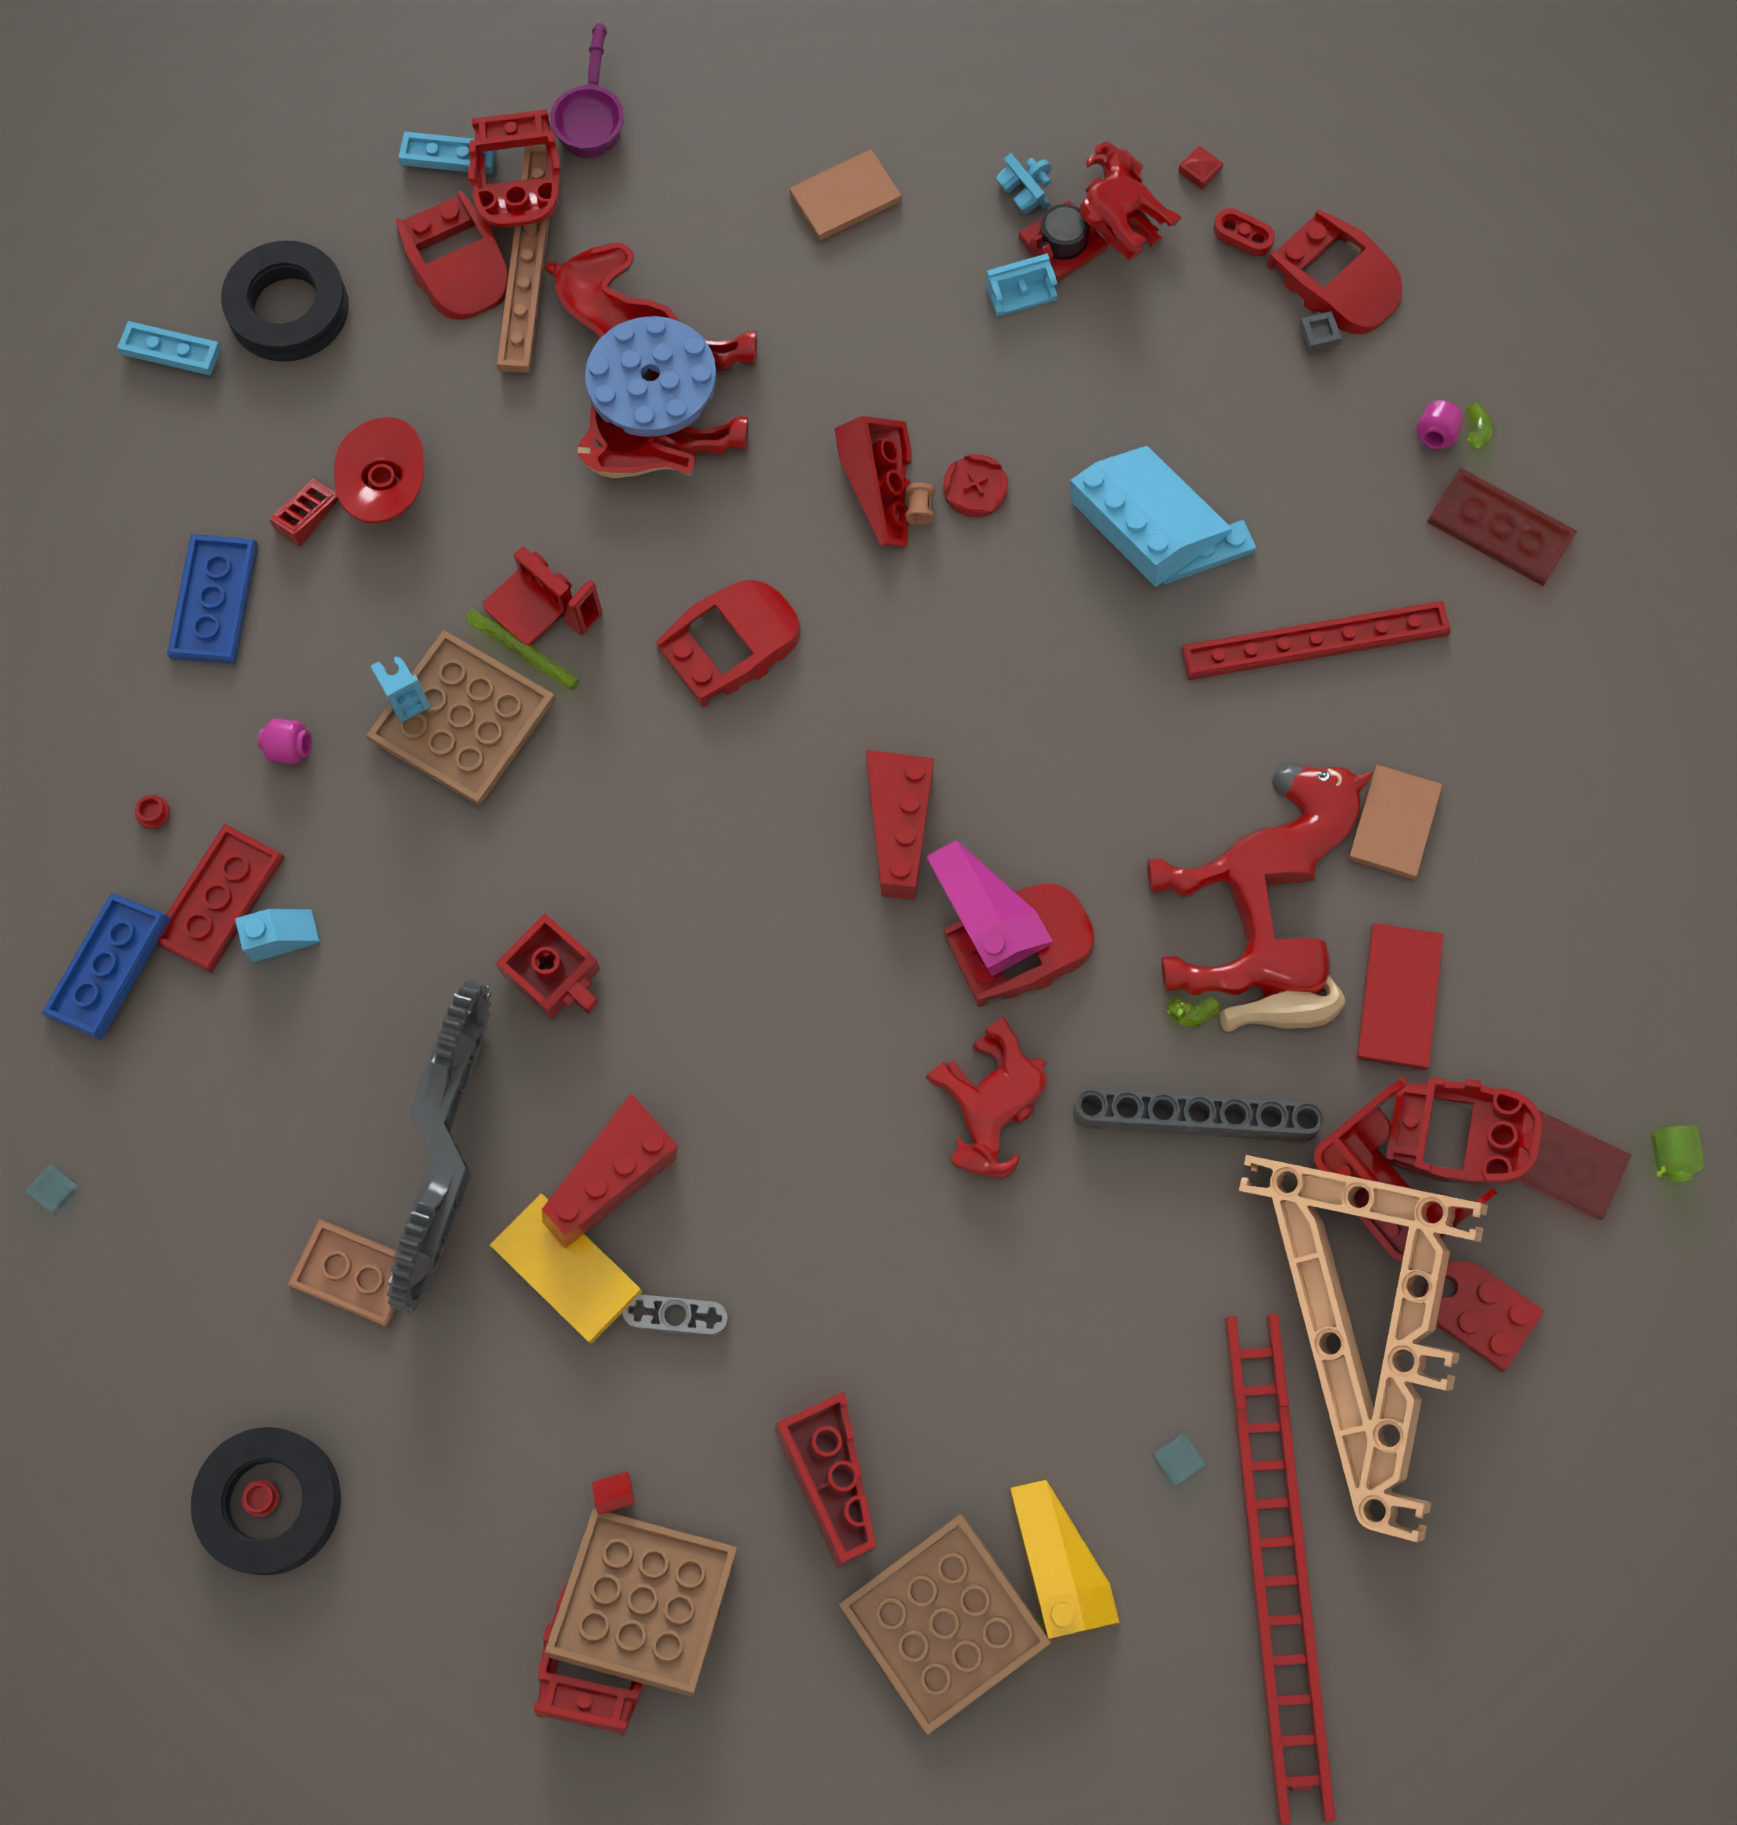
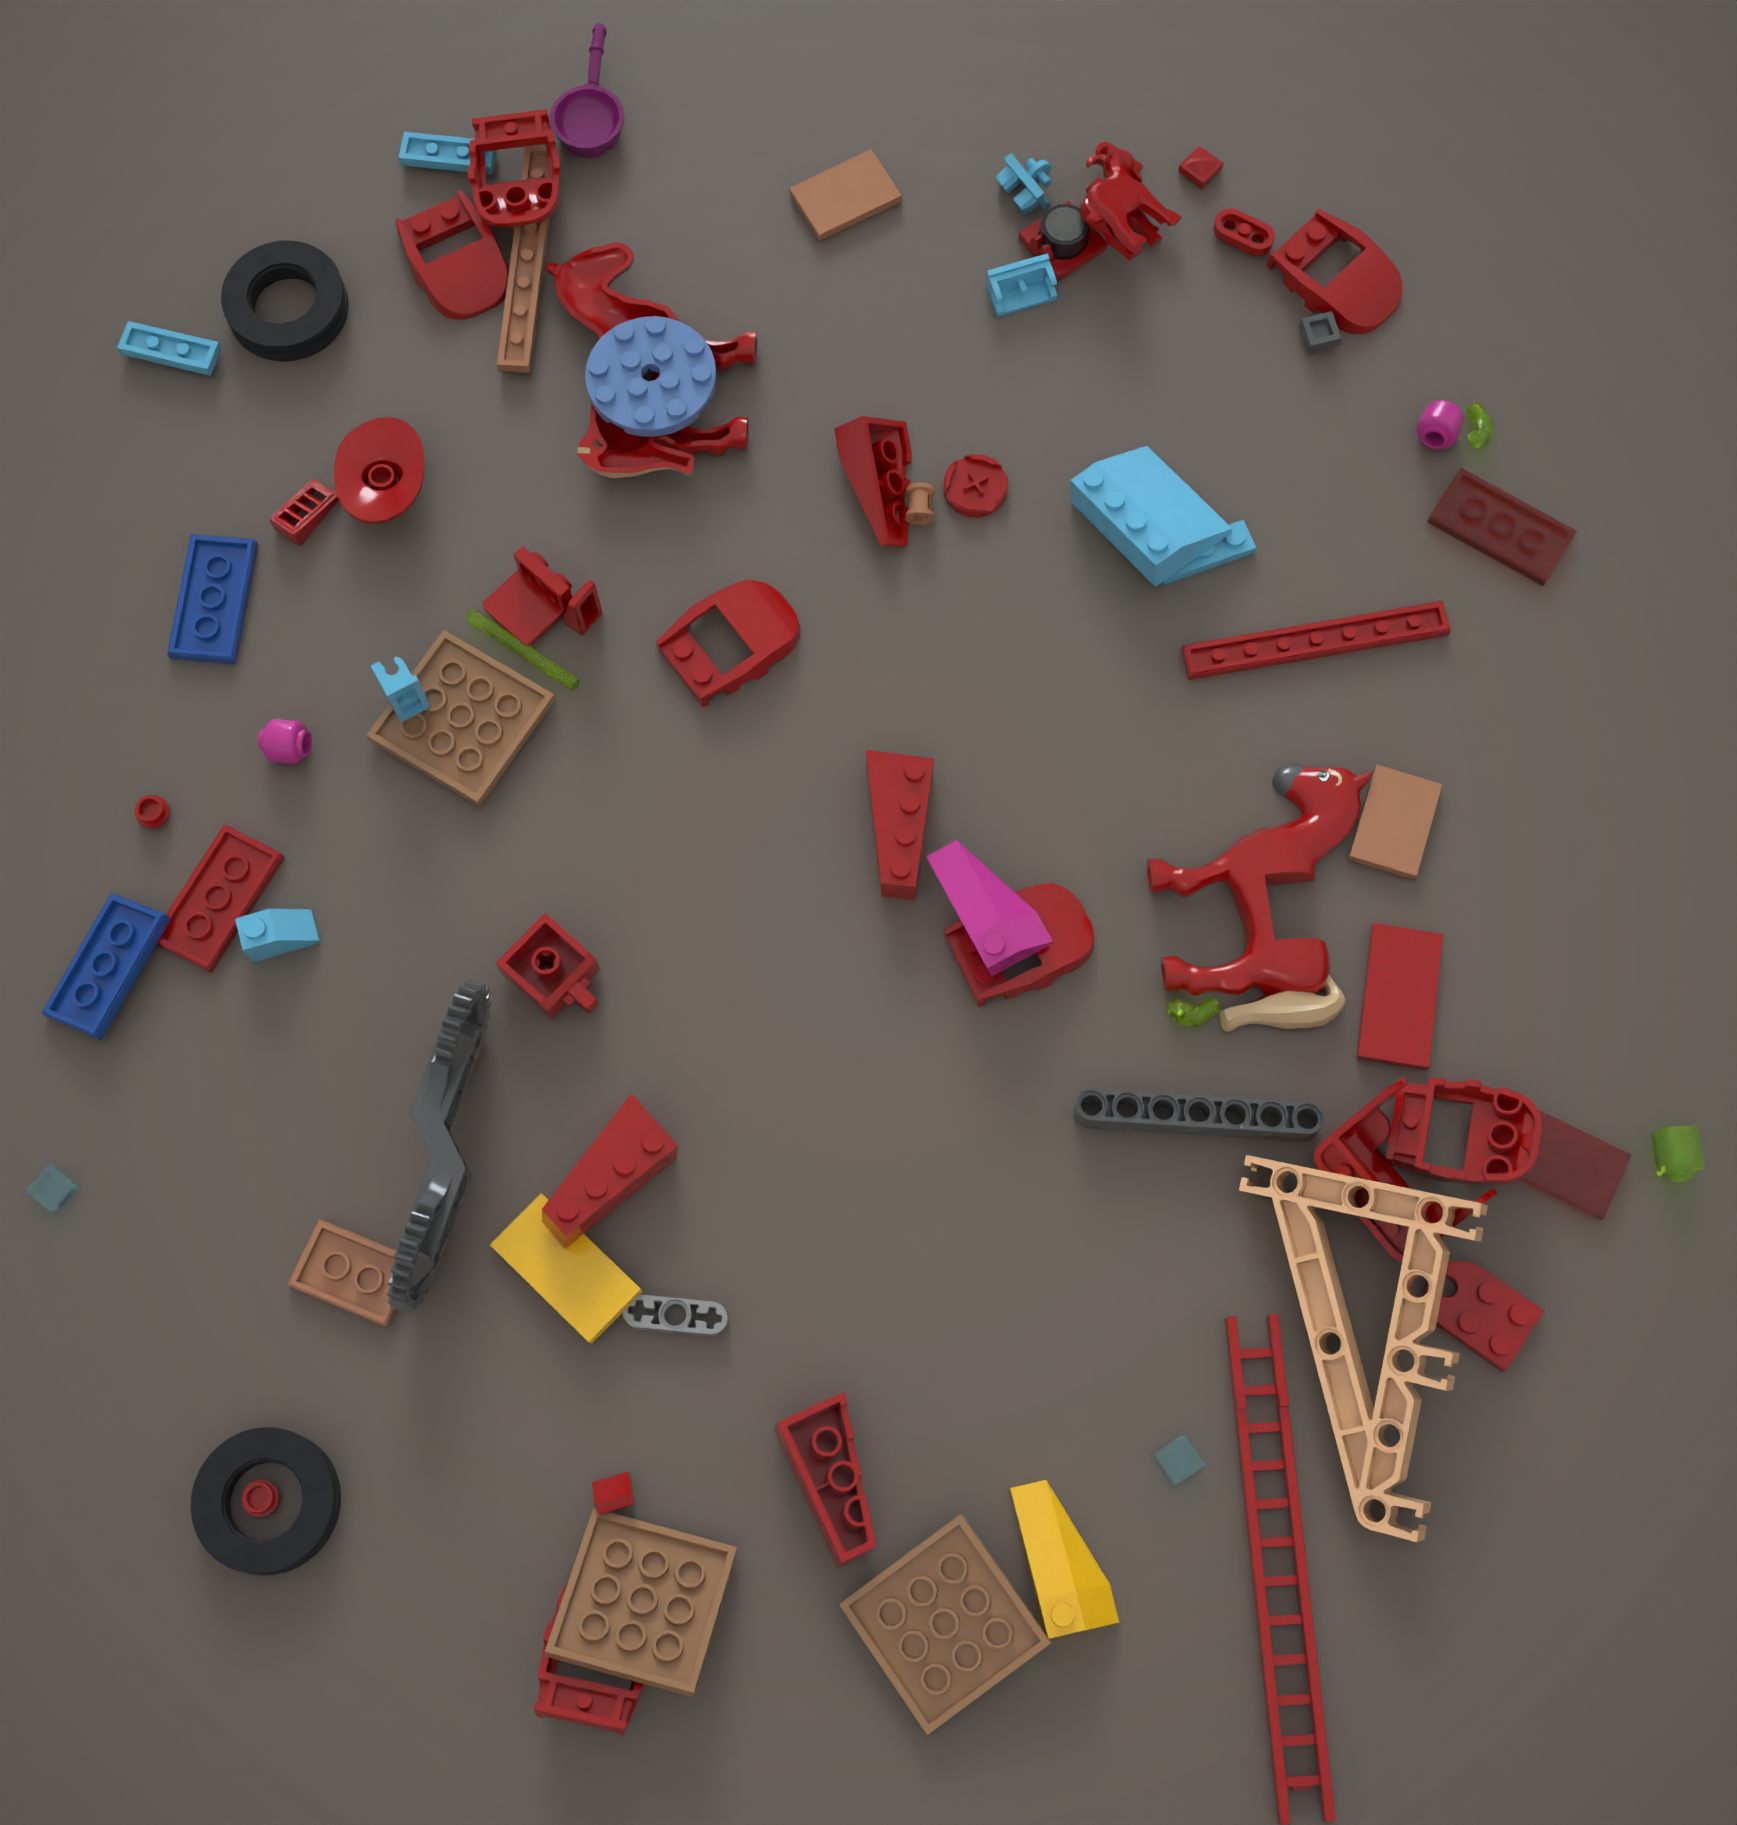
red animal [926,1016,1047,1179] -> none

